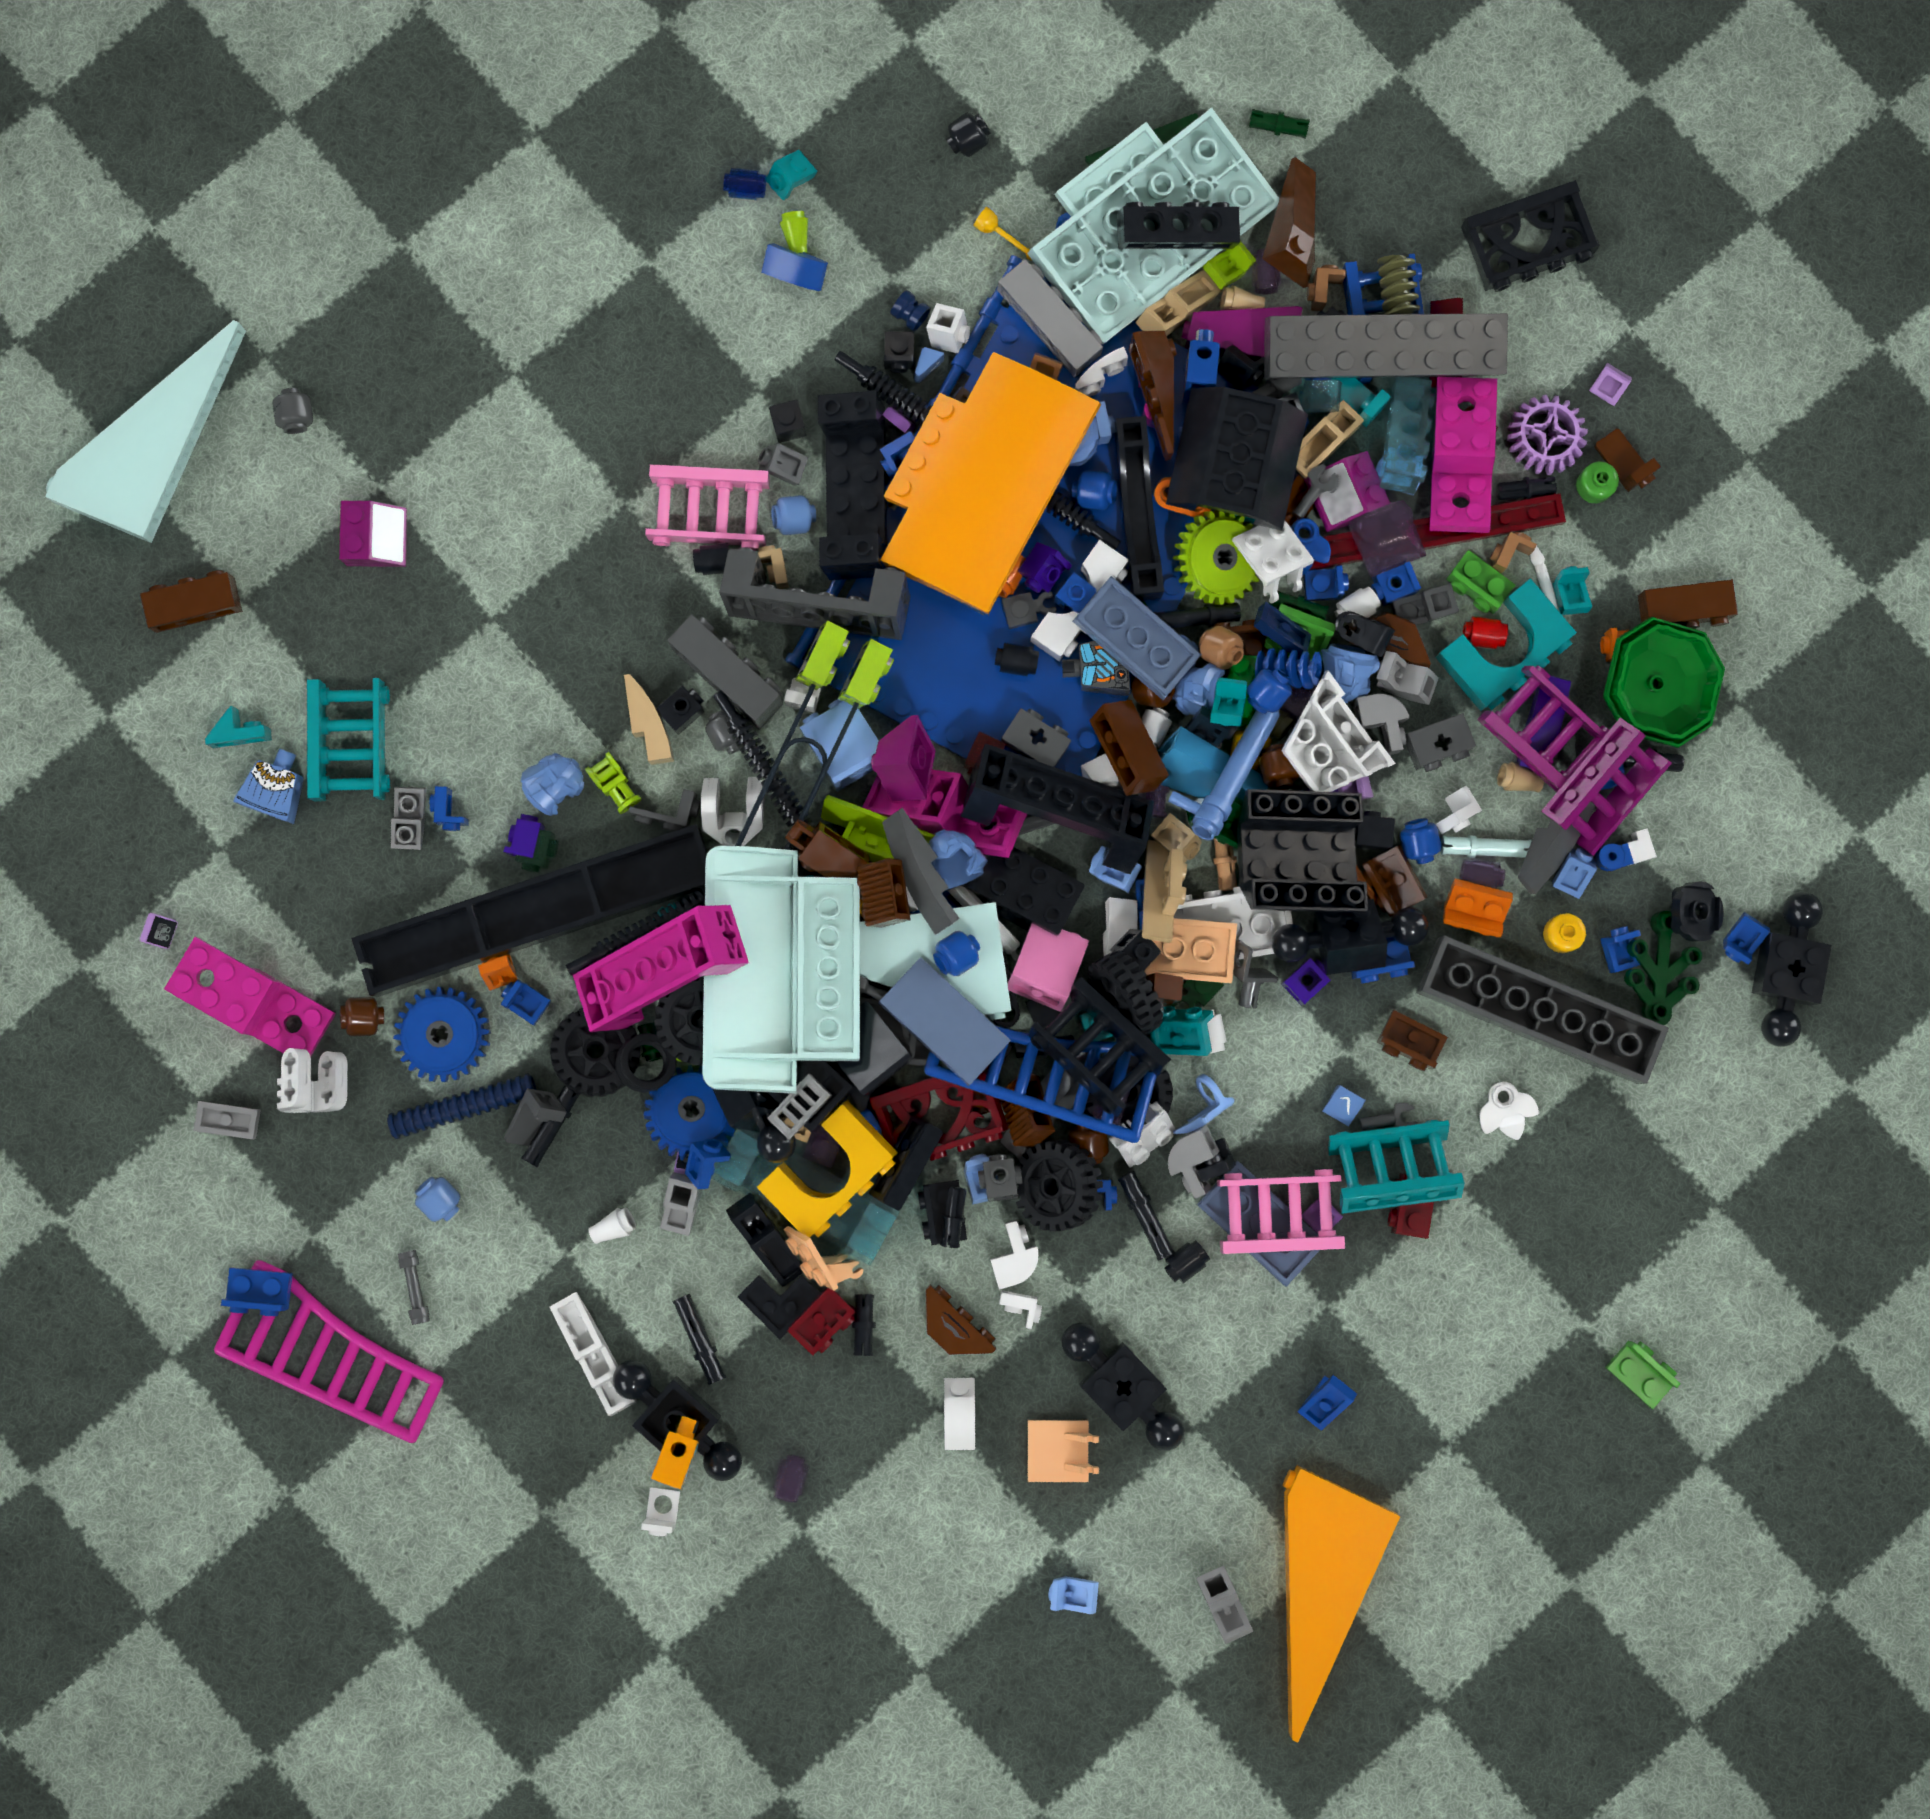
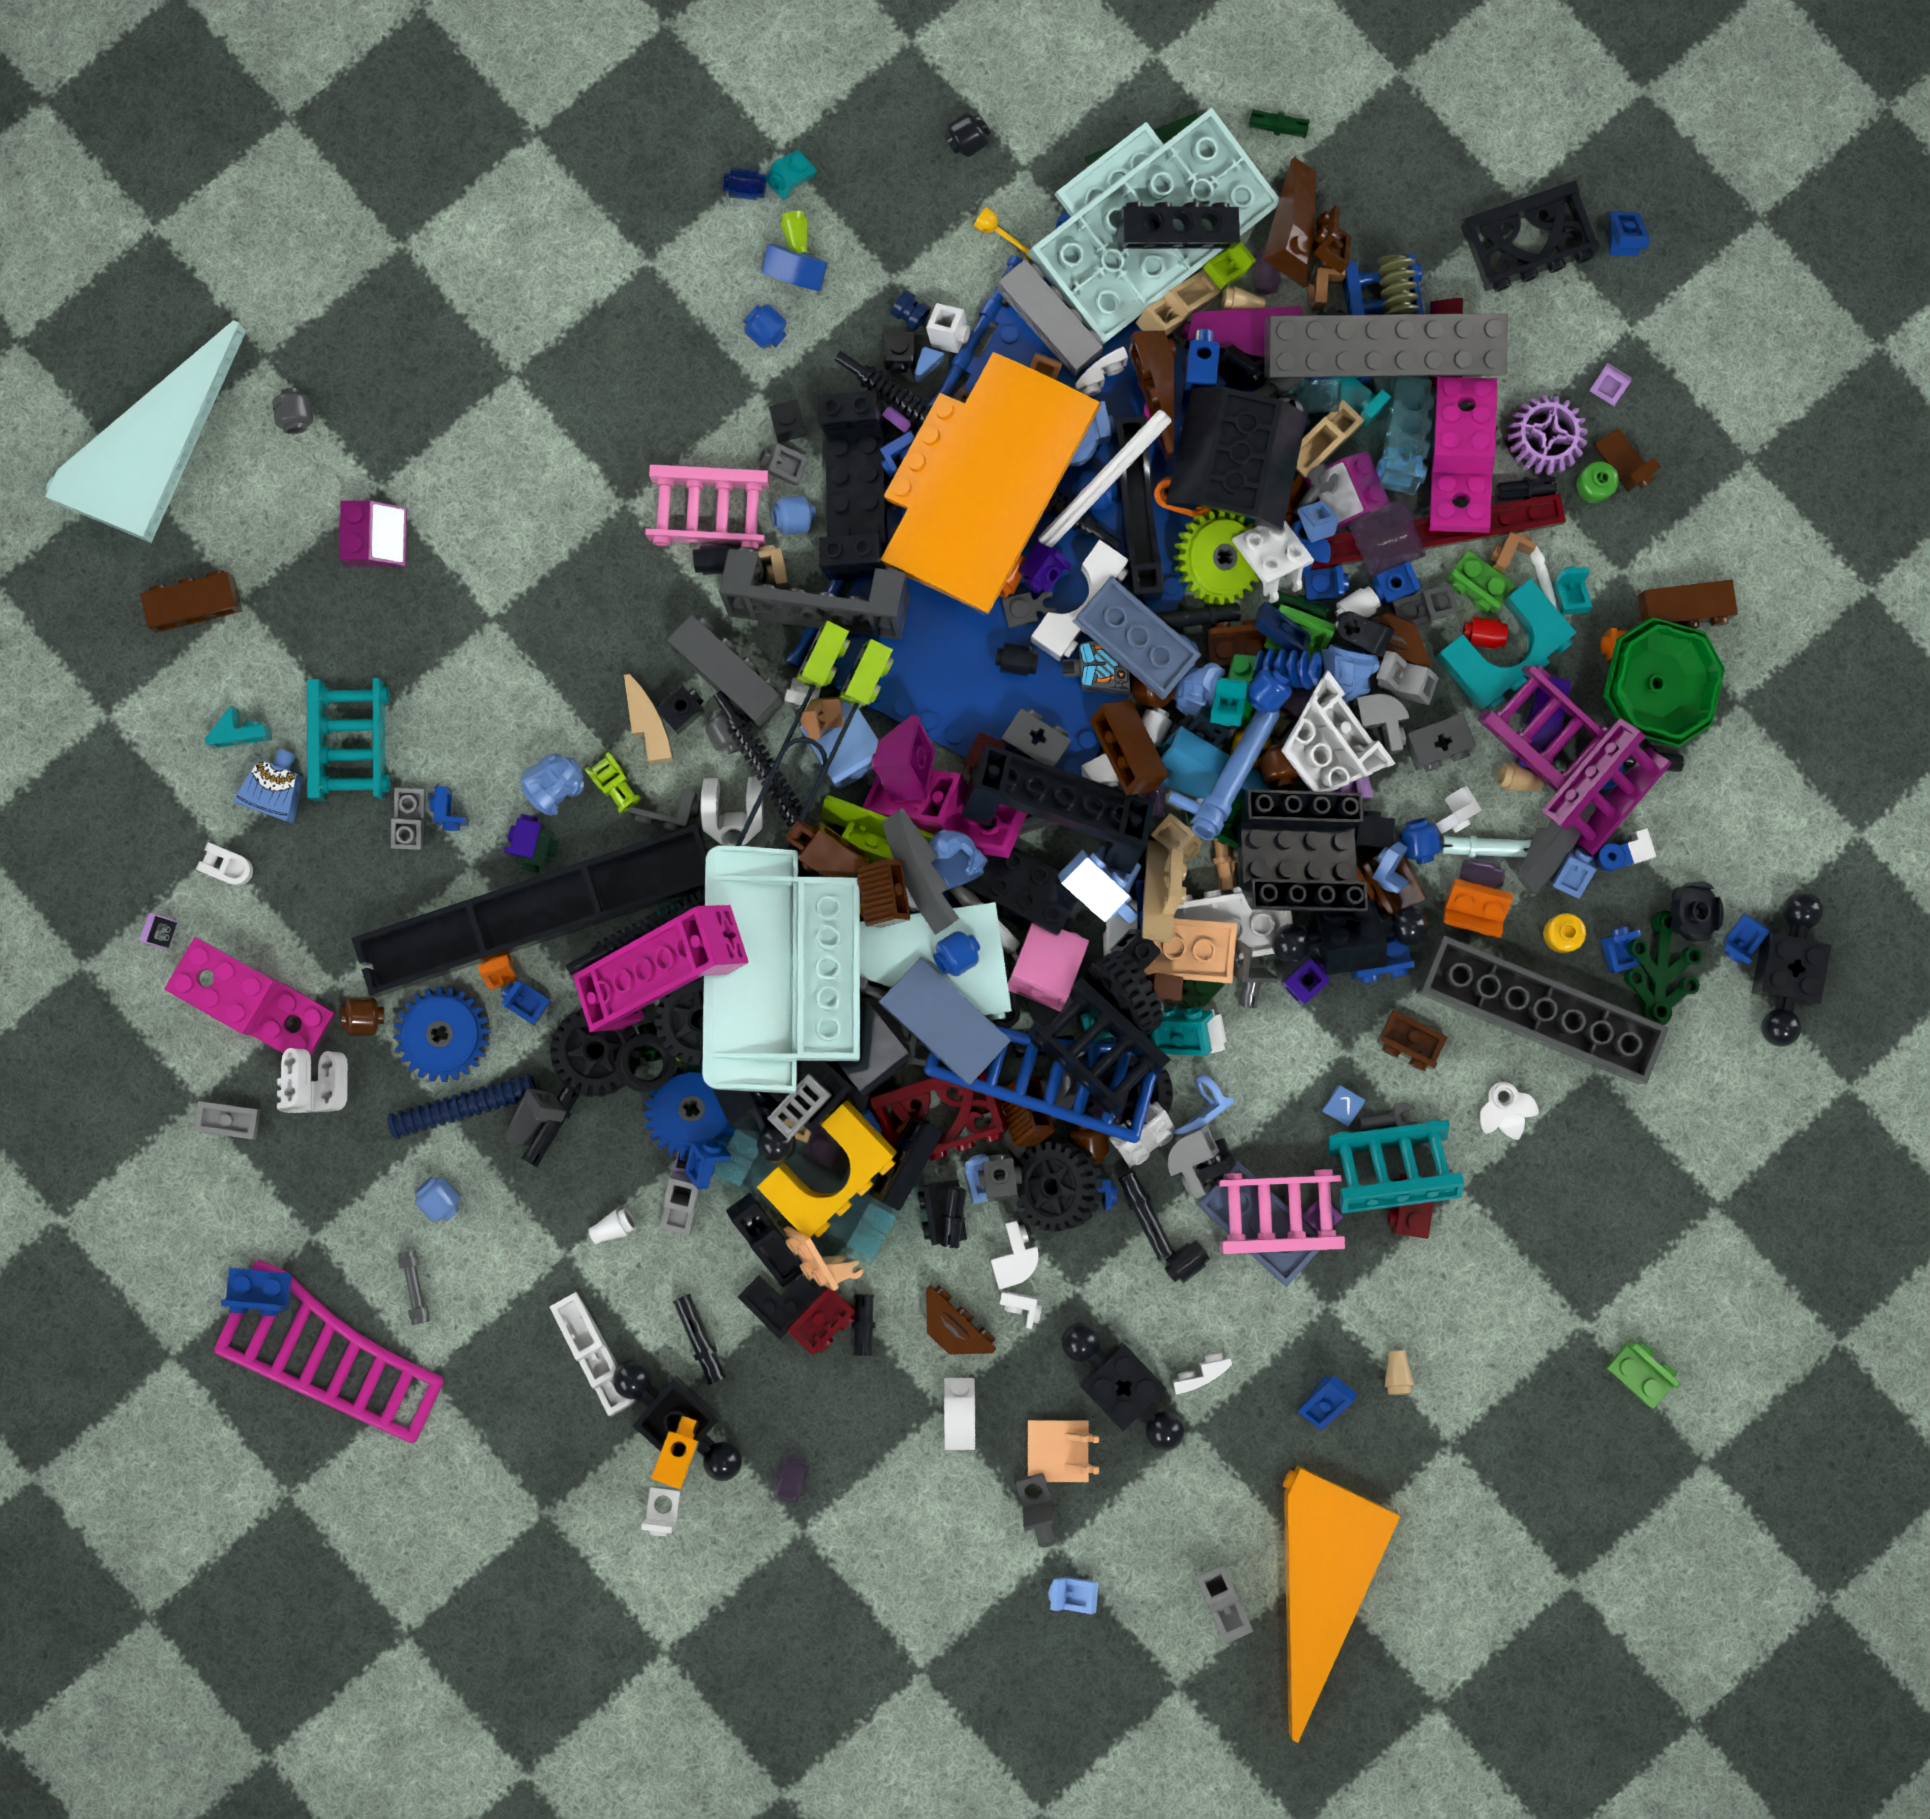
blue bracket [1054,573,1096,614] -> none
medium nougat head [1199,626,1244,670] -> none
none -> white plate [196,842,253,886]
none -> blue head [743,304,787,349]
none -> medium nougat bracket [801,697,845,740]
none -> dark grey bracket [1015,1473,1057,1548]
none -> white axle [1038,410,1171,548]
none -> hinge [1058,849,1138,924]
none -> white slope [1171,1352,1232,1395]
none -> medium blue slope [1297,500,1339,542]
none -> reddish brown bracket [1314,205,1351,274]
none -> medium blue bracket [1372,841,1409,893]
none -> tan cone [1384,1351,1415,1395]
none -> blue slope [1609,212,1650,256]

